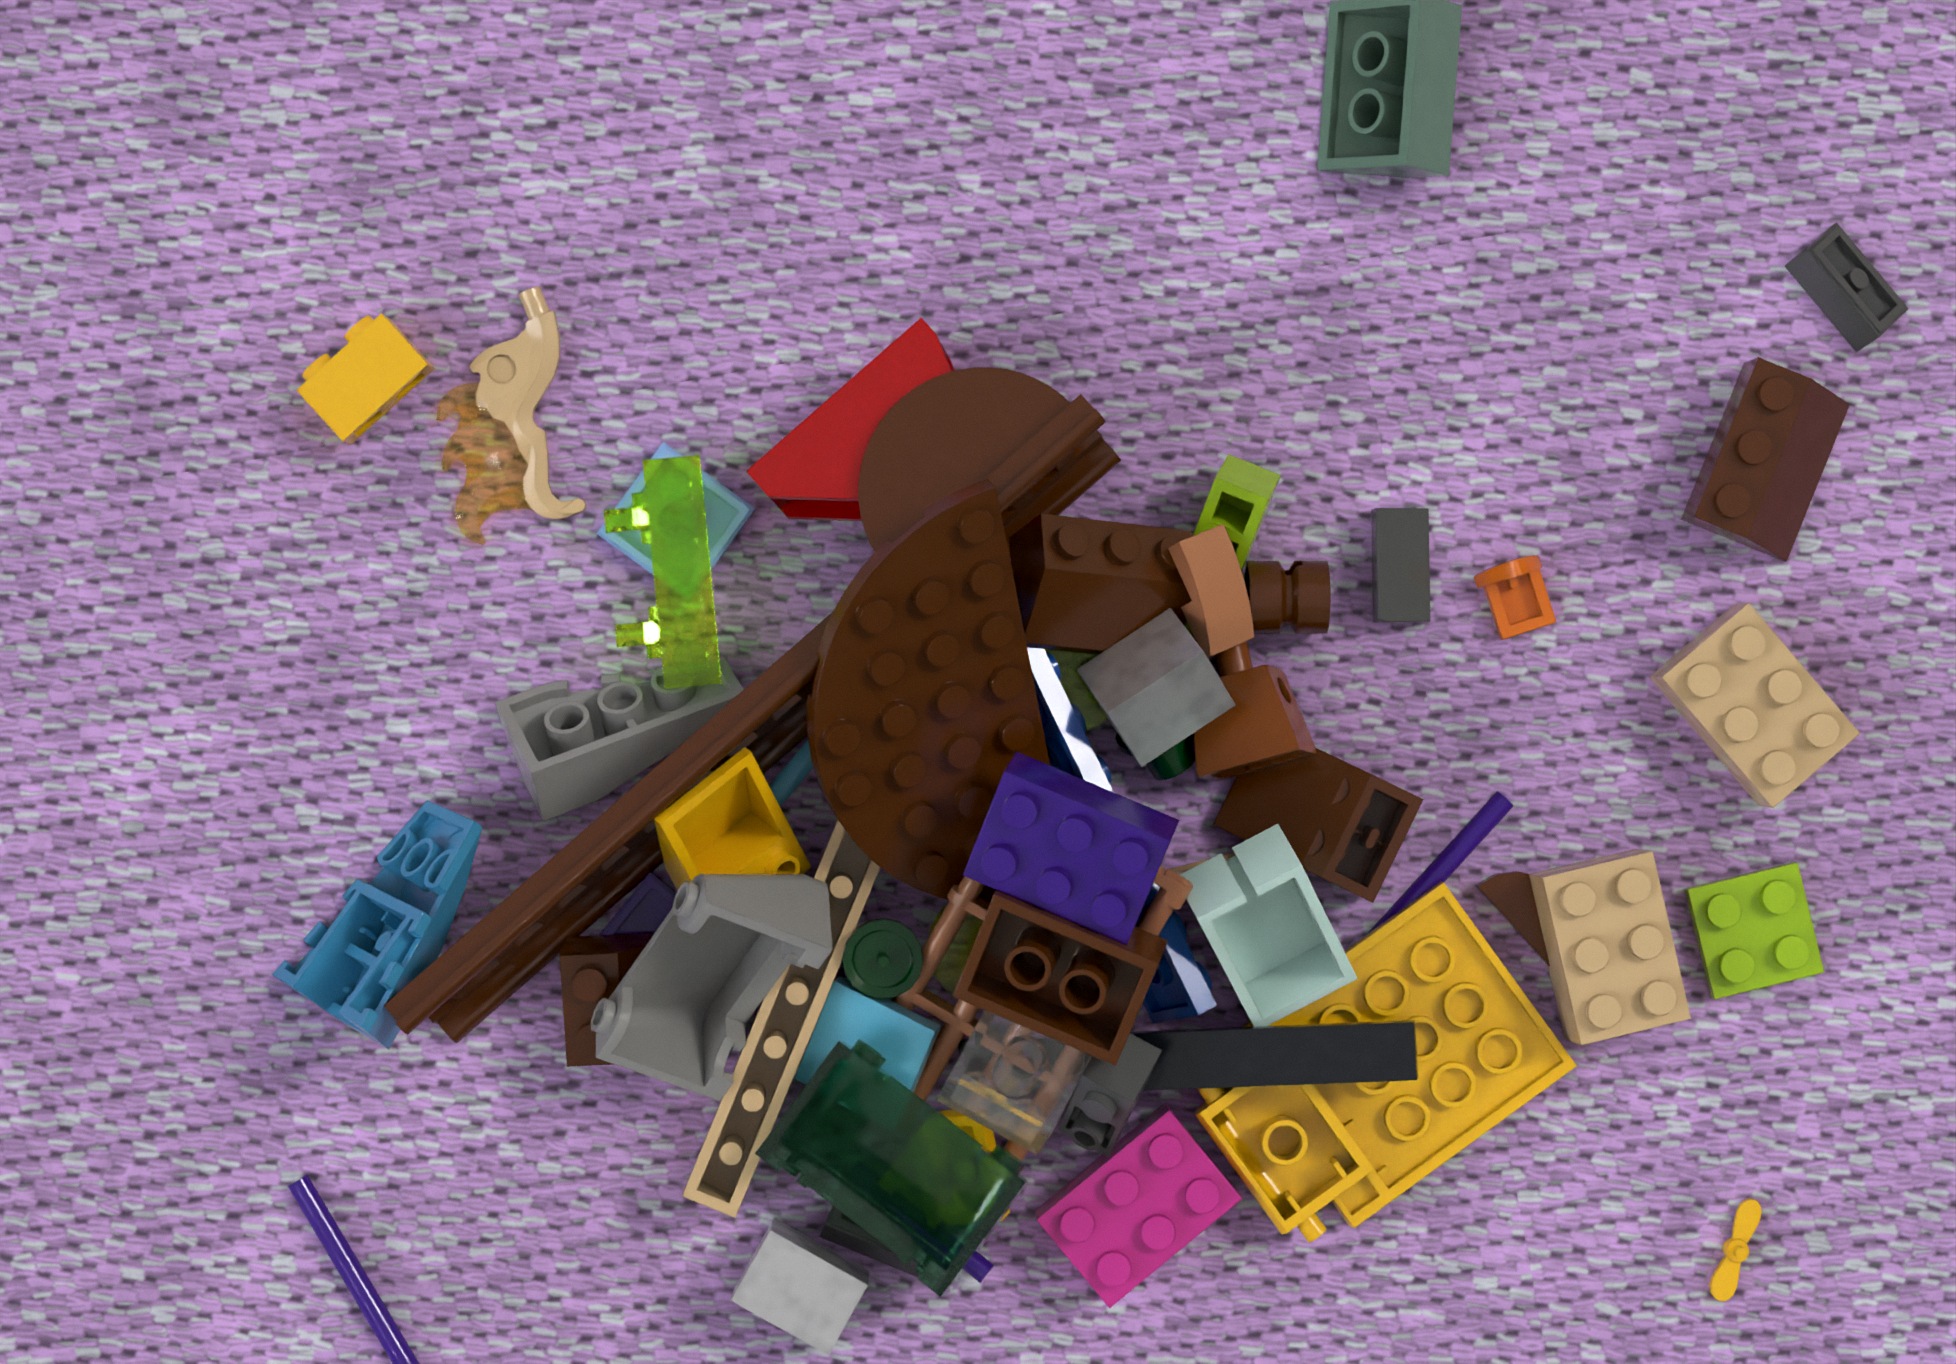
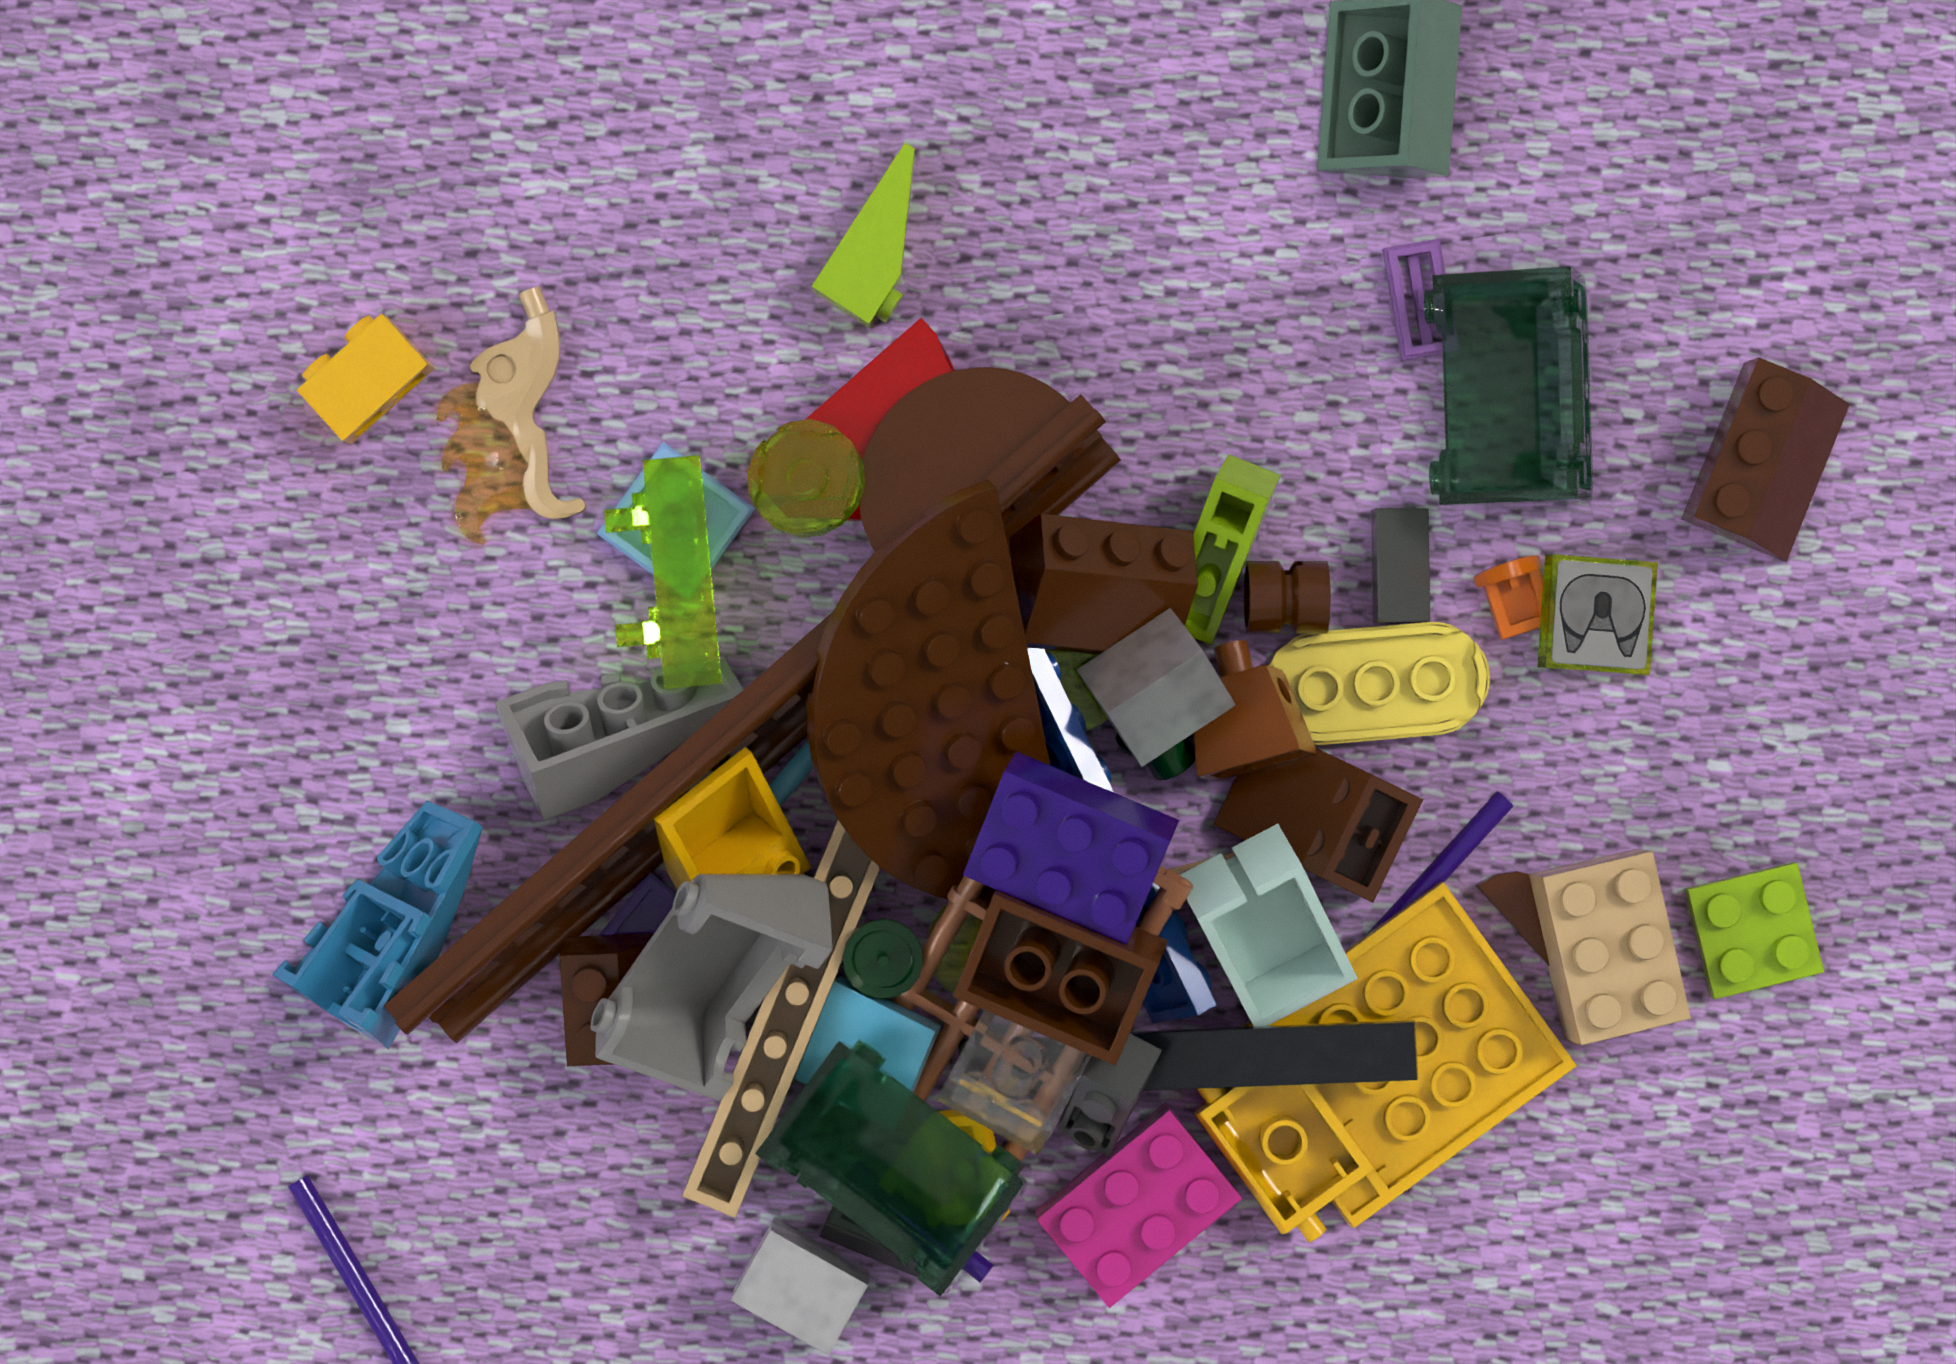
nougat slope [1168,524,1254,658] -> none
tan brick [1649,603,1860,808] -> none
yellow piece [1709,1198,1762,1301] -> none
dark grey slope [1785,222,1908,352] -> none
none -> clear neon green tile [747,419,865,538]
none -> lime slope [811,142,915,328]
none -> light yellow tile [1269,622,1490,745]
none -> medium lavender tile [1382,239,1459,361]
none -> clear green windscreen [1424,266,1593,506]
none -> tile [1537,554,1658,675]

